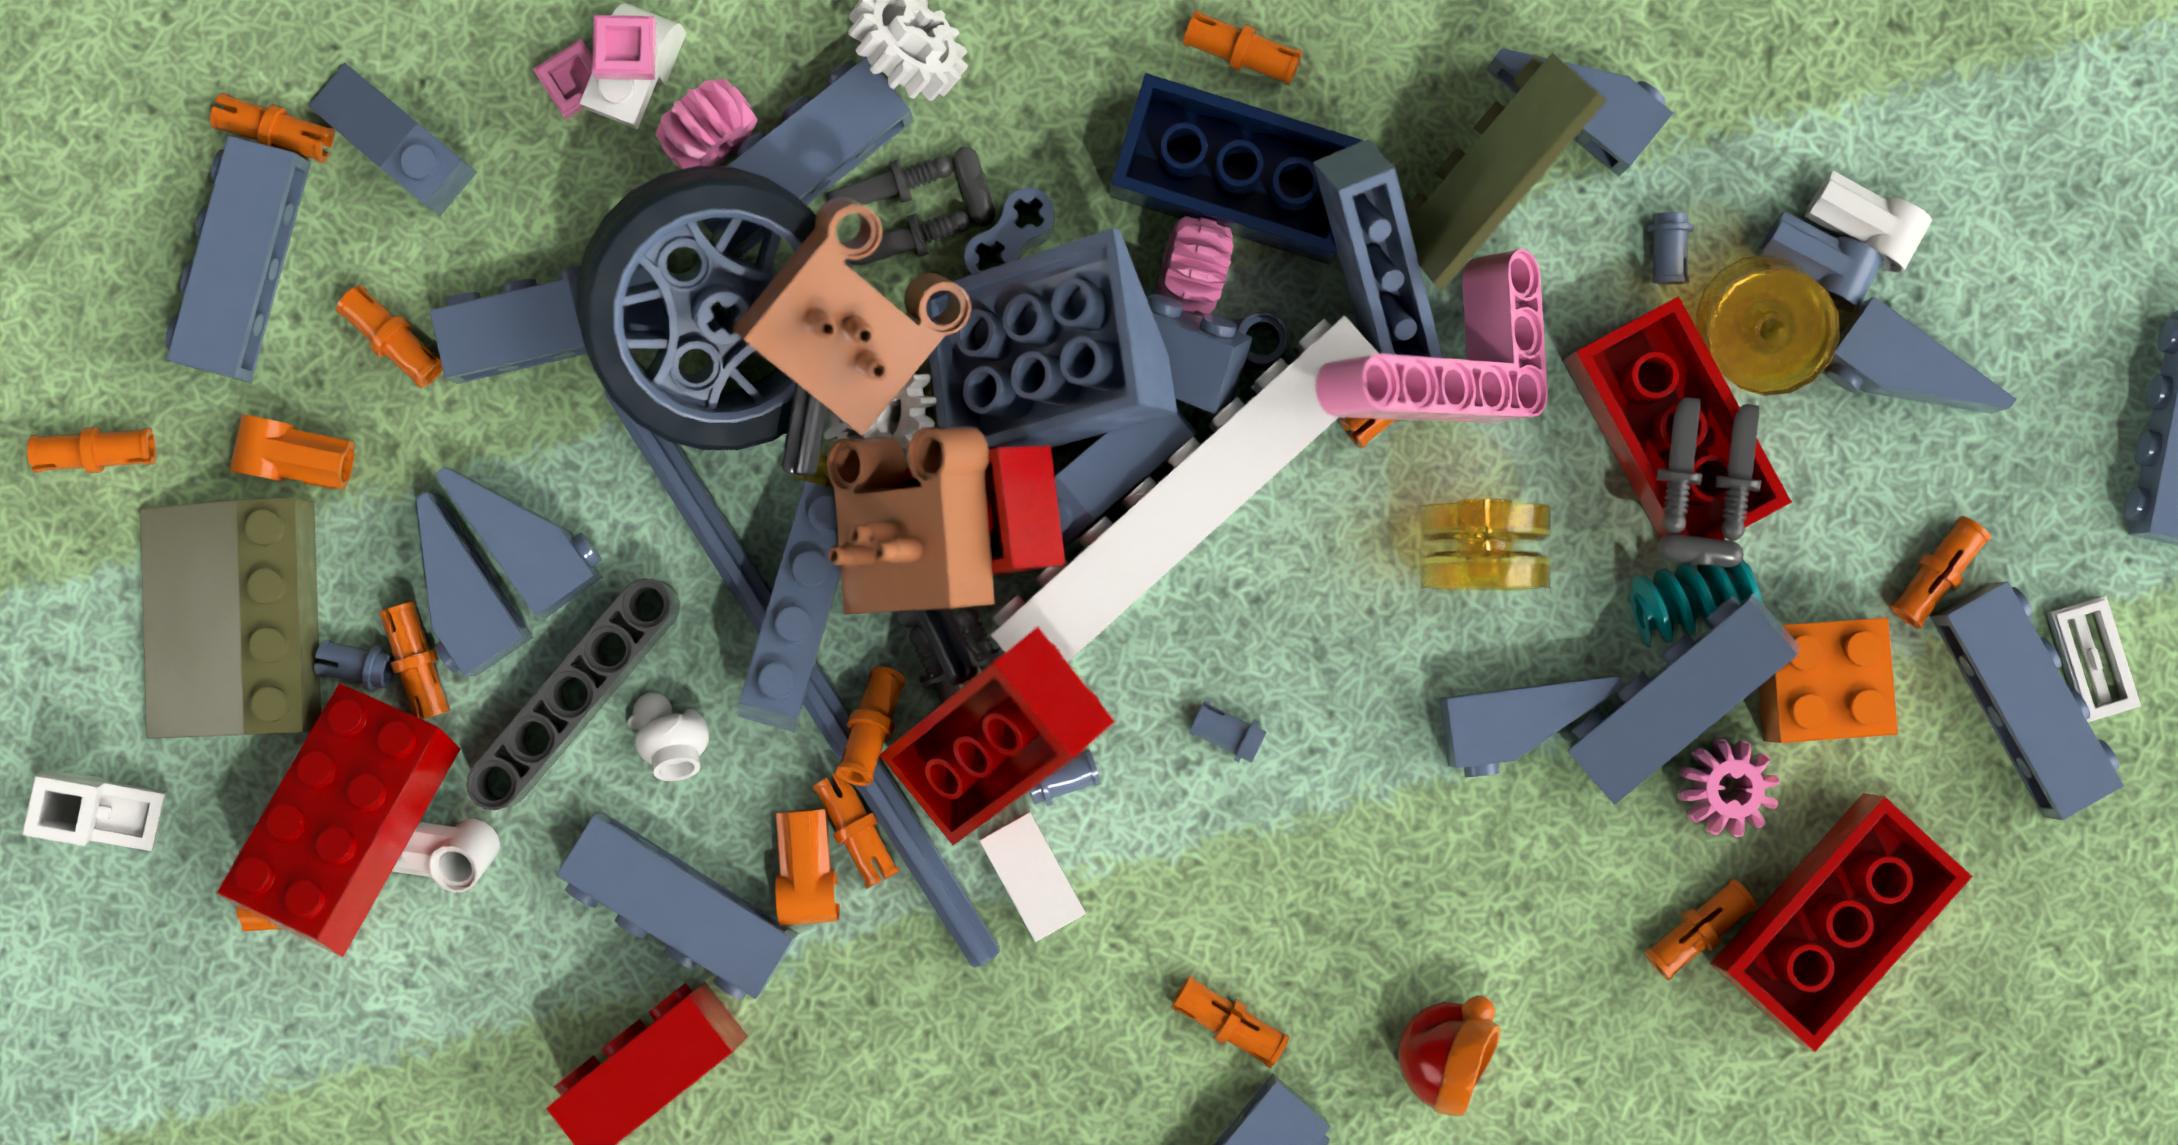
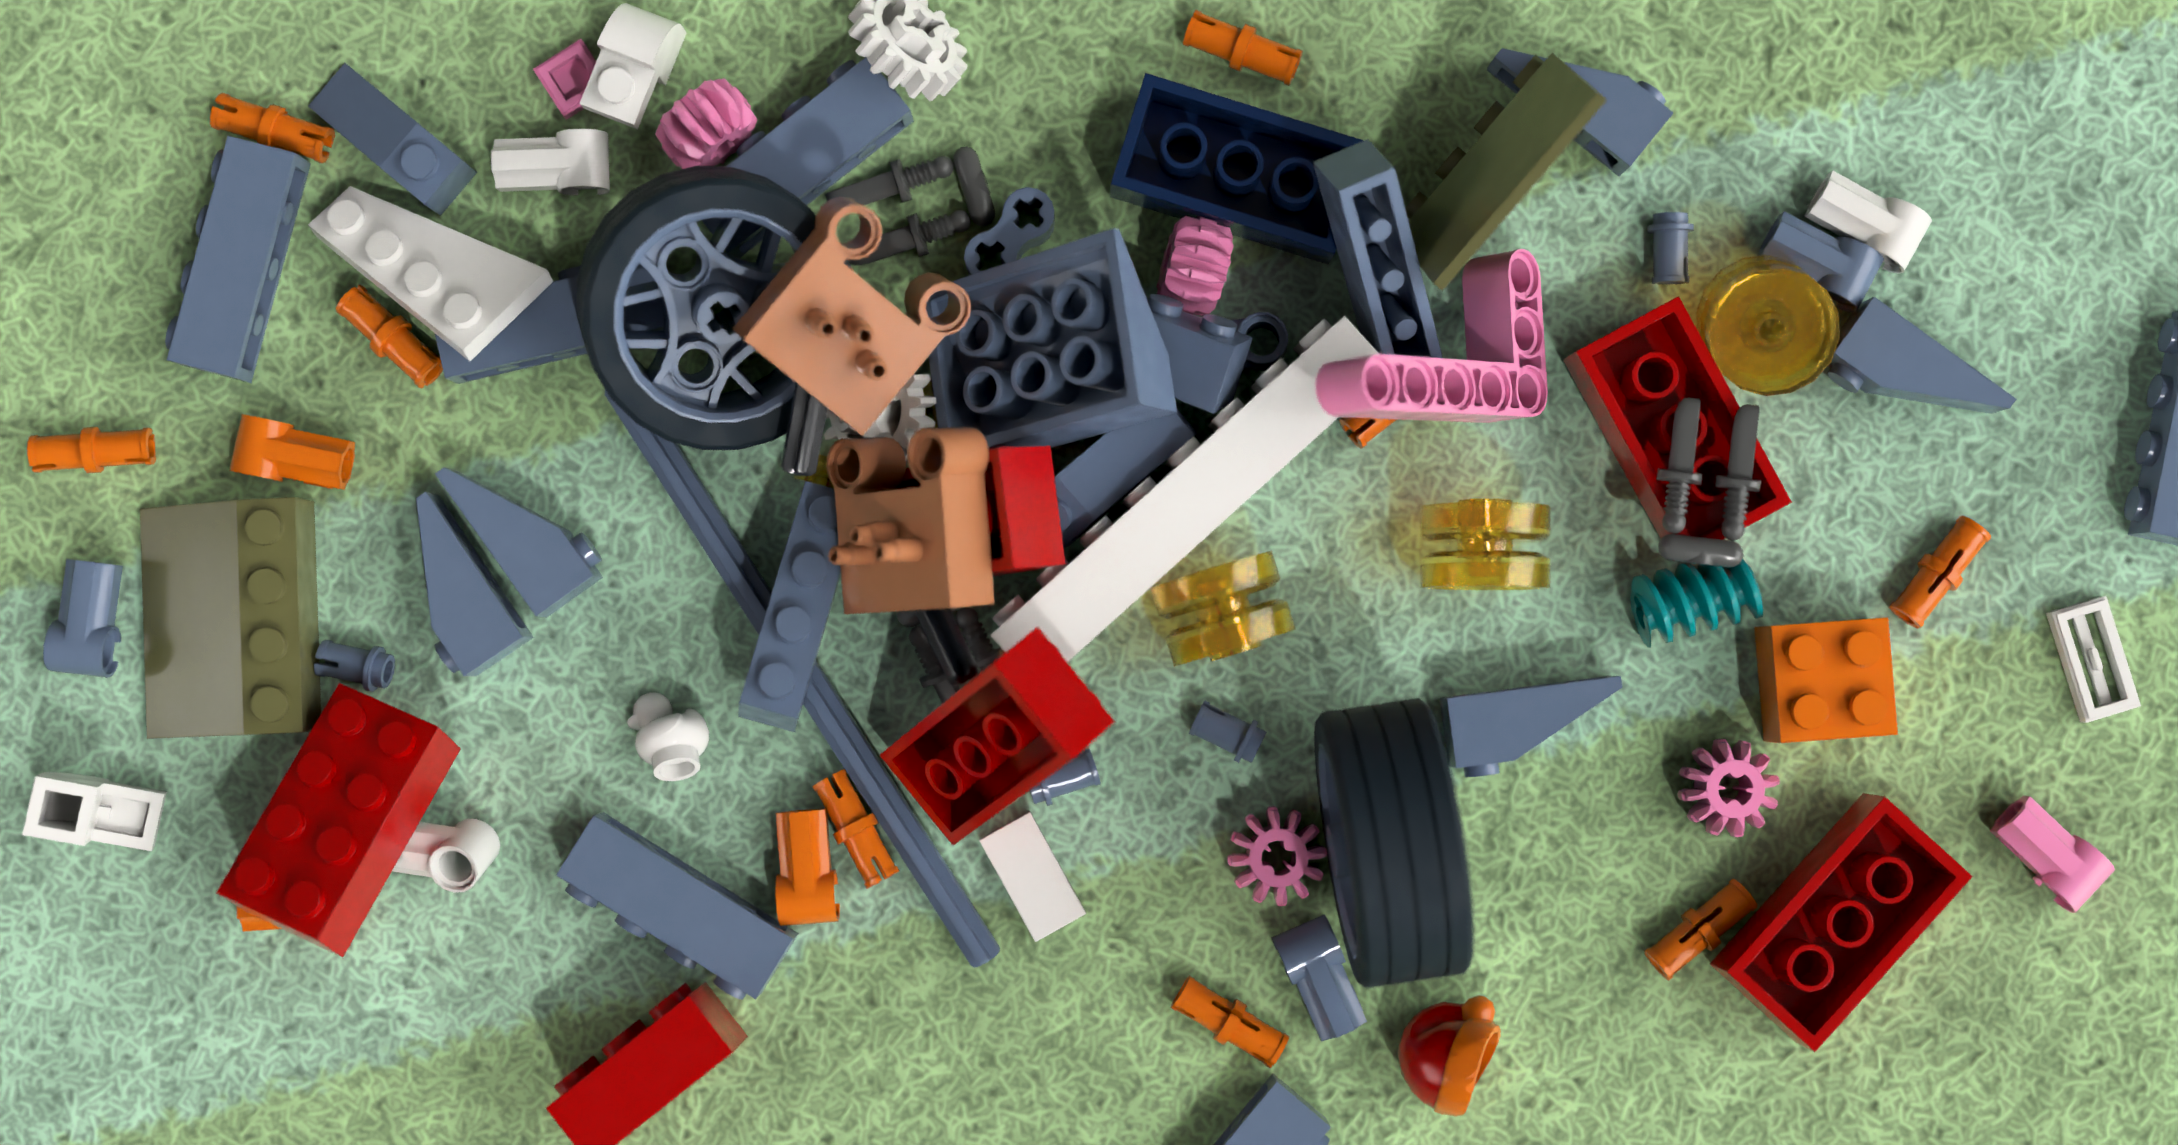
orange pin [378,601,451,720] -> none
dark grey beam [466,578,680,810] -> none
bright pink tile [592,15,656,80] -> none
orange pin [836,666,906,786] -> none
sand blue brick [1567,593,1800,805] -> none
sand blue brick [1930,581,2124,820] -> none
none -> sand blue piece [43,559,123,678]
none -> white wing [308,186,554,361]
none -> white piece [491,129,610,195]
none -> clear yellow wheel [1150,551,1296,667]
none -> bright pink gear [1227,806,1327,906]
none -> sand blue piece [1271,914,1367,1041]
none -> black wheel [1314,698,1474,988]
none -> bright pink piece [1990,796,2115,913]

